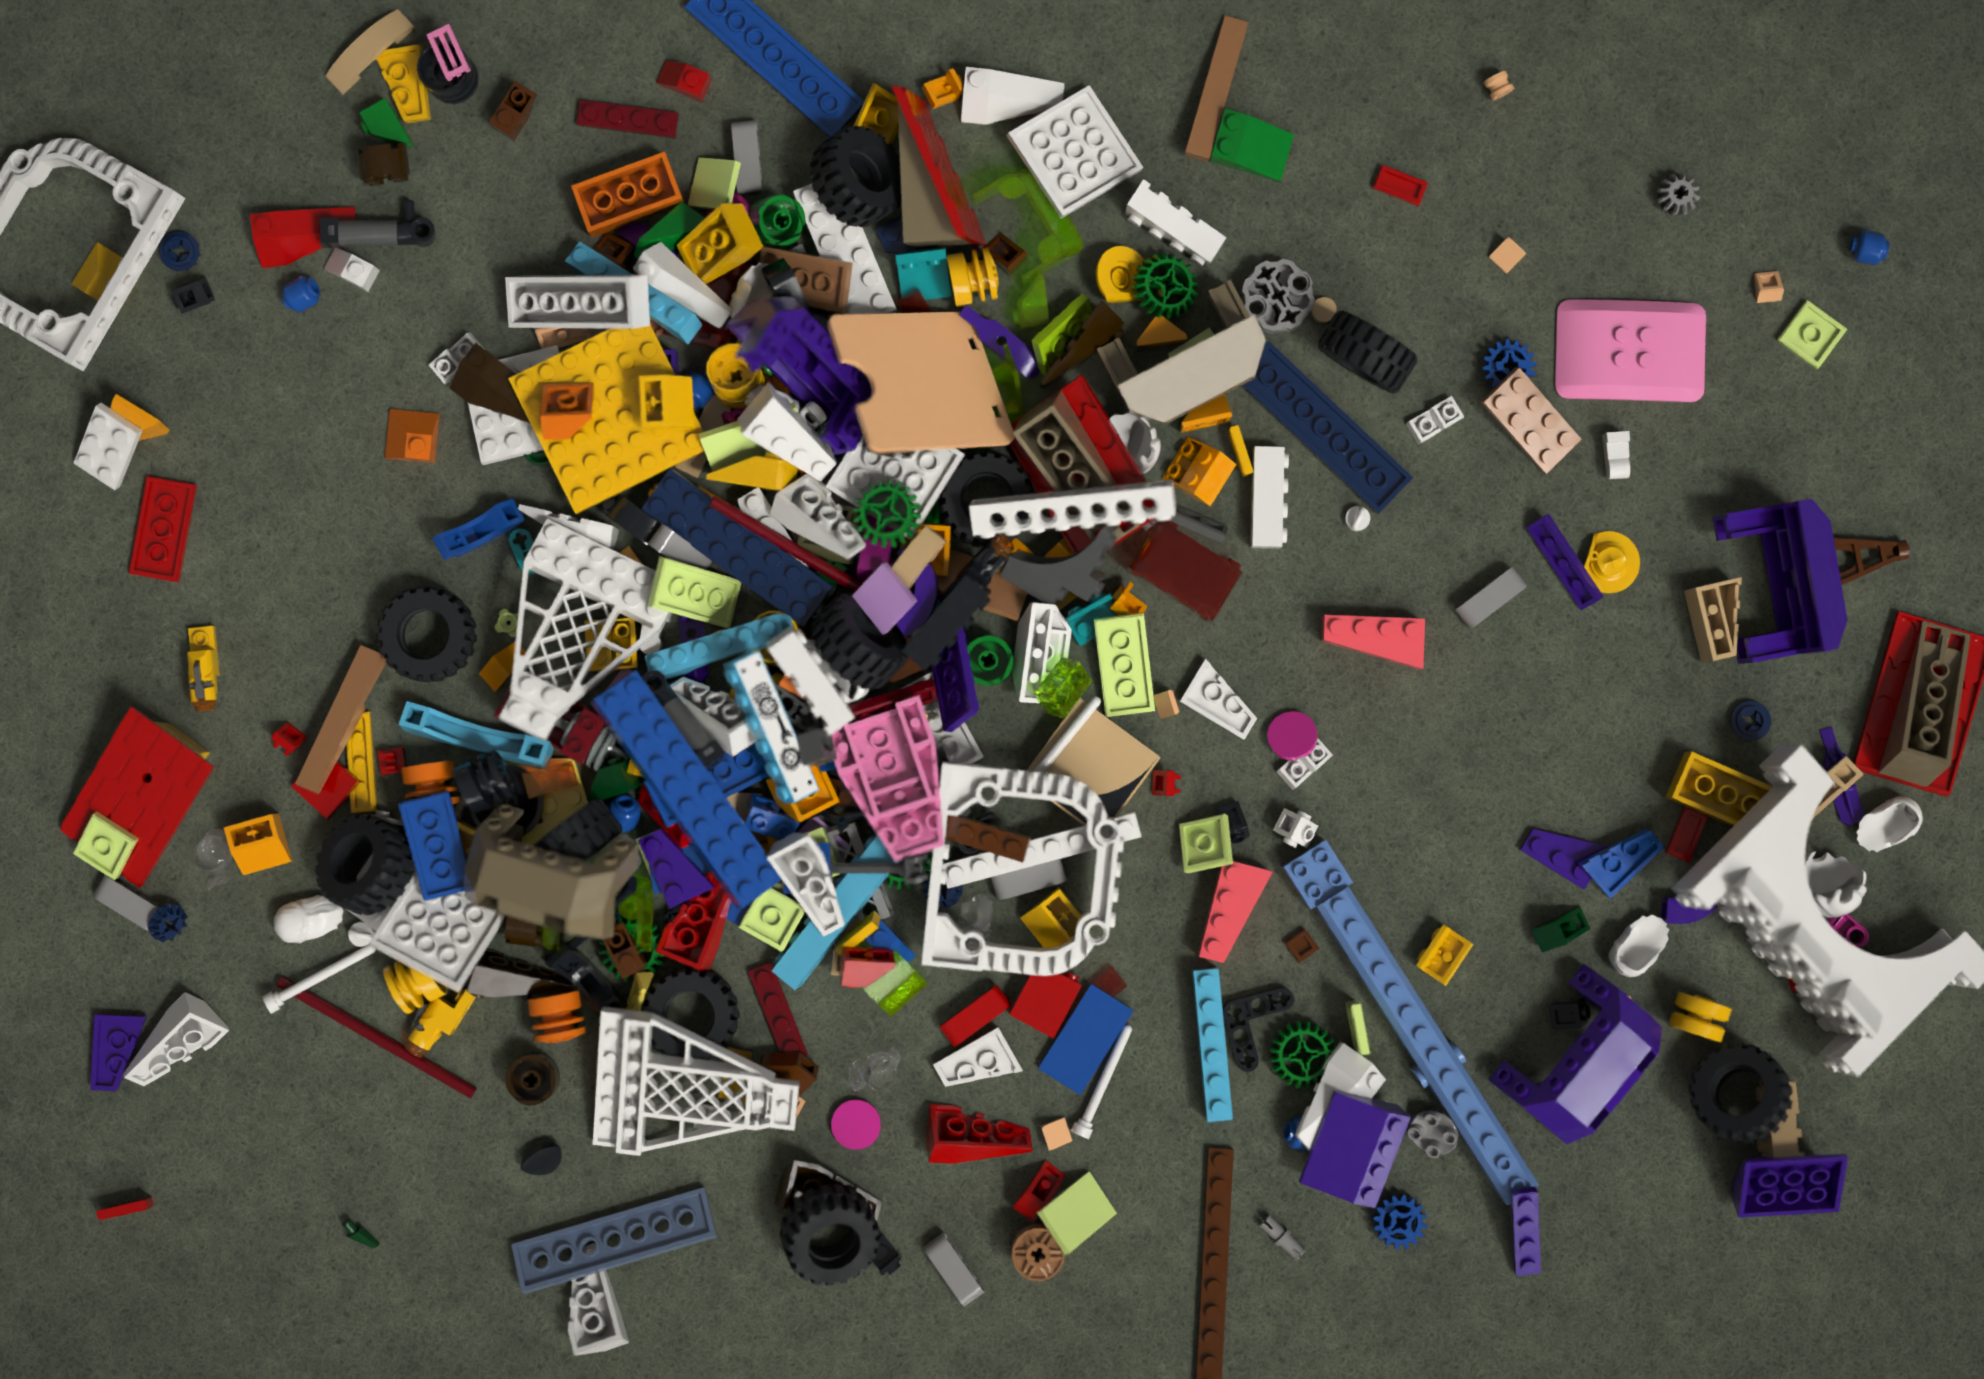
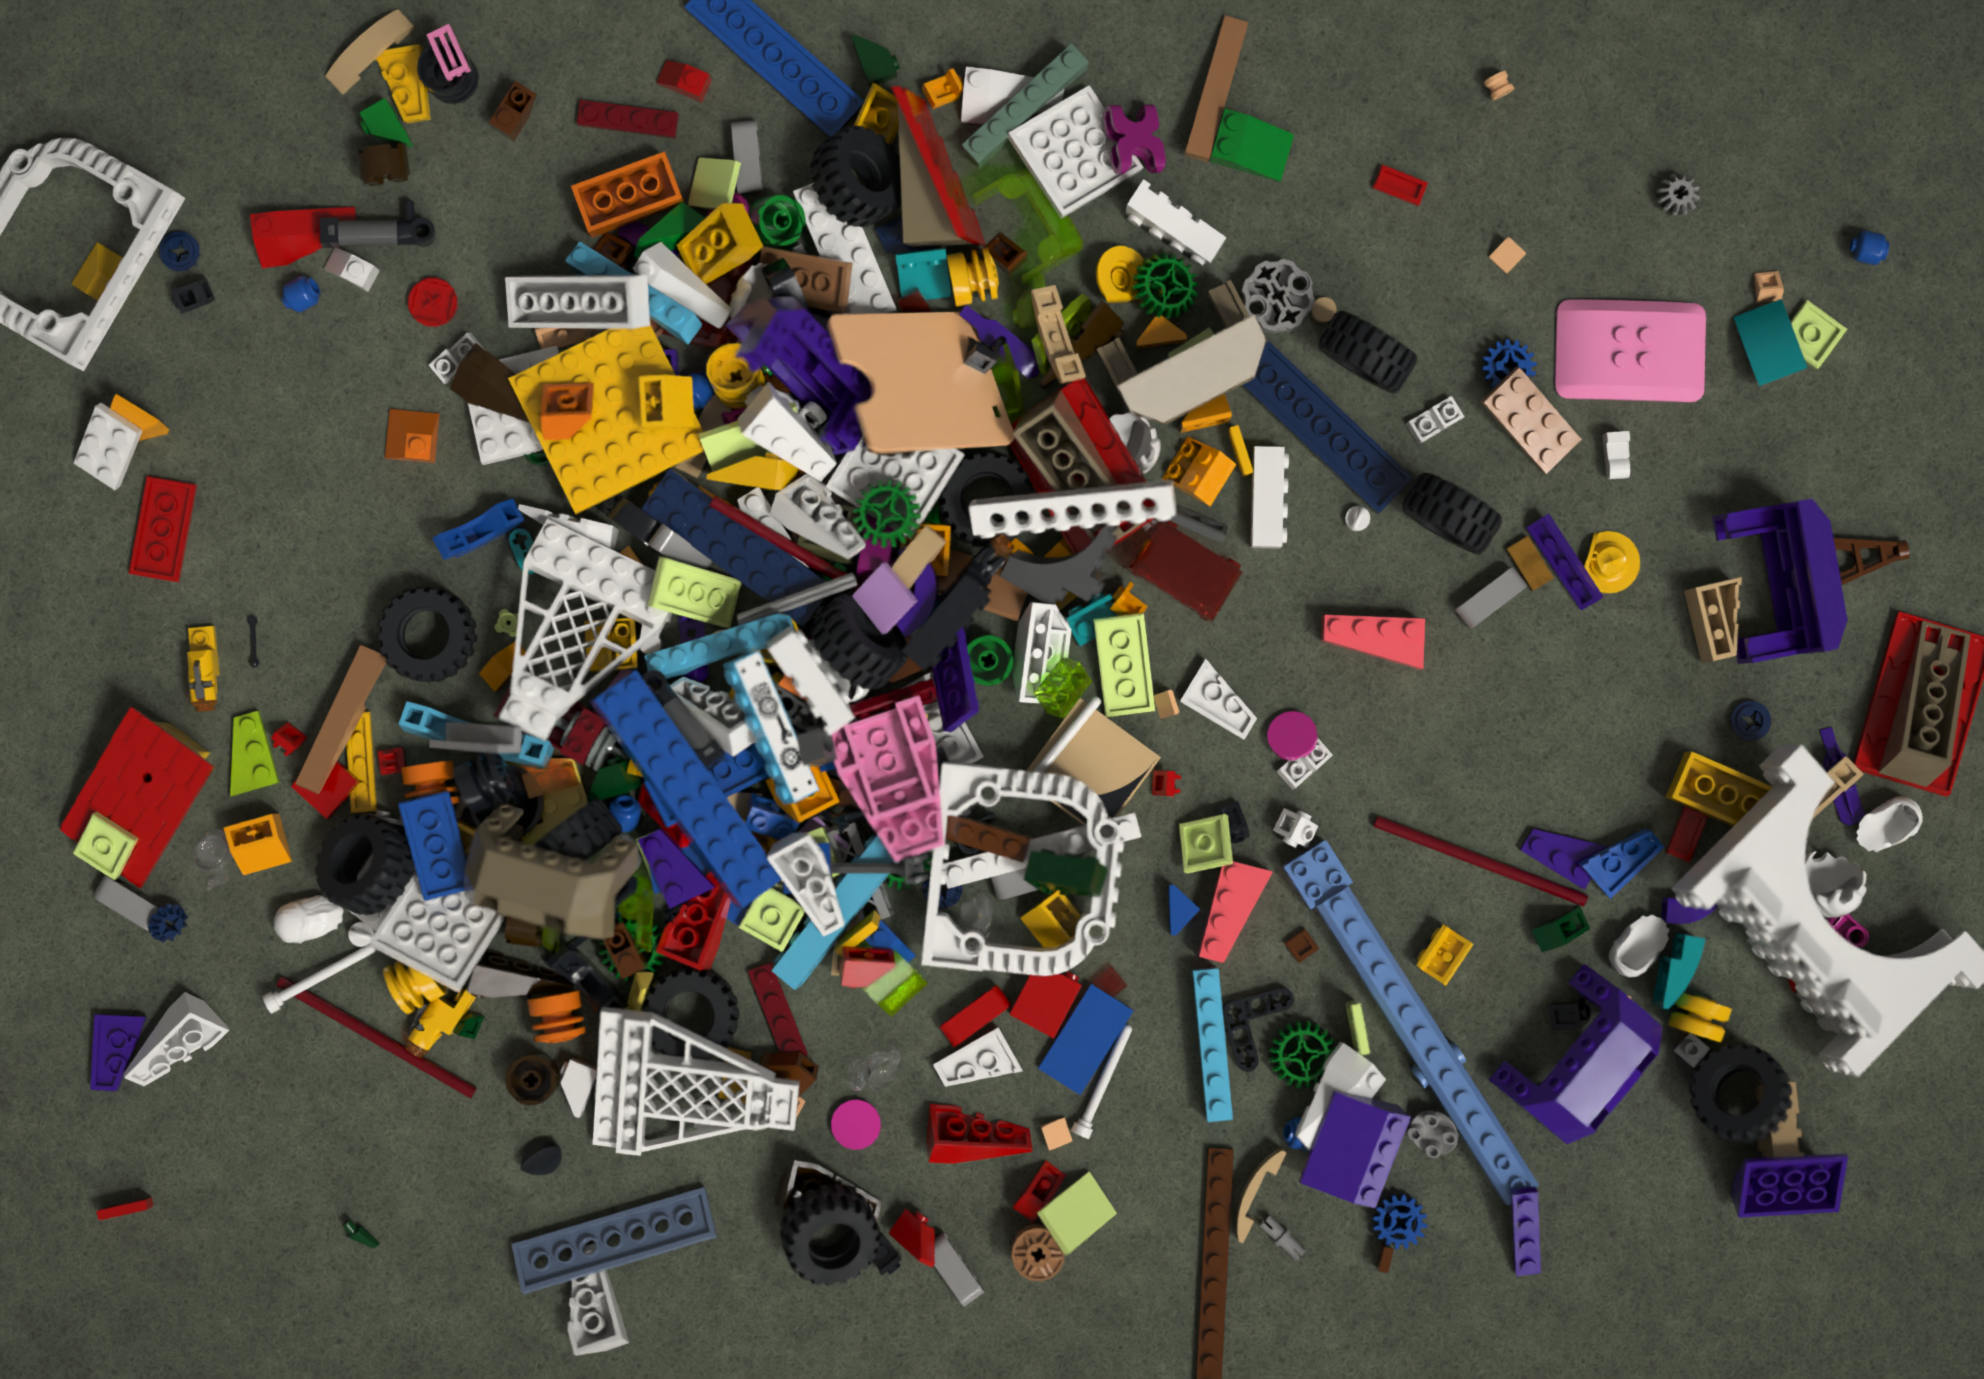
none -> lime wing [230,711,280,797]
none -> black hinge [247,616,259,668]
none -> red tile [408,277,458,327]
none -> light grey fence [429,722,522,753]
none -> dark green tile [453,1013,485,1039]
none -> white slope [560,1058,597,1118]
none -> light grey axle [737,573,857,625]
none -> dark green slope [851,35,900,88]
none -> red slope [888,1209,935,1267]
none -> sand green arch [962,43,1089,168]
none -> black panel [964,338,1002,374]
none -> dark green wedge [1023,849,1108,898]
none -> tan slope [1031,285,1085,383]
none -> magenta piece [1103,104,1166,174]
none -> blue slope [1168,884,1200,935]
none -> tan slope [1236,1148,1287,1243]
none -> dark red piece [1373,815,1588,907]
none -> reddish brown tile [1375,1243,1394,1273]
none -> black tyre [1402,472,1502,555]
none -> pearl gold tile [1506,536,1554,591]
none -> teal slope [1652,933,1705,1009]
none -> dark grey brick [1673,1033,1710,1069]
none -> teal slope [1733,299,1808,387]

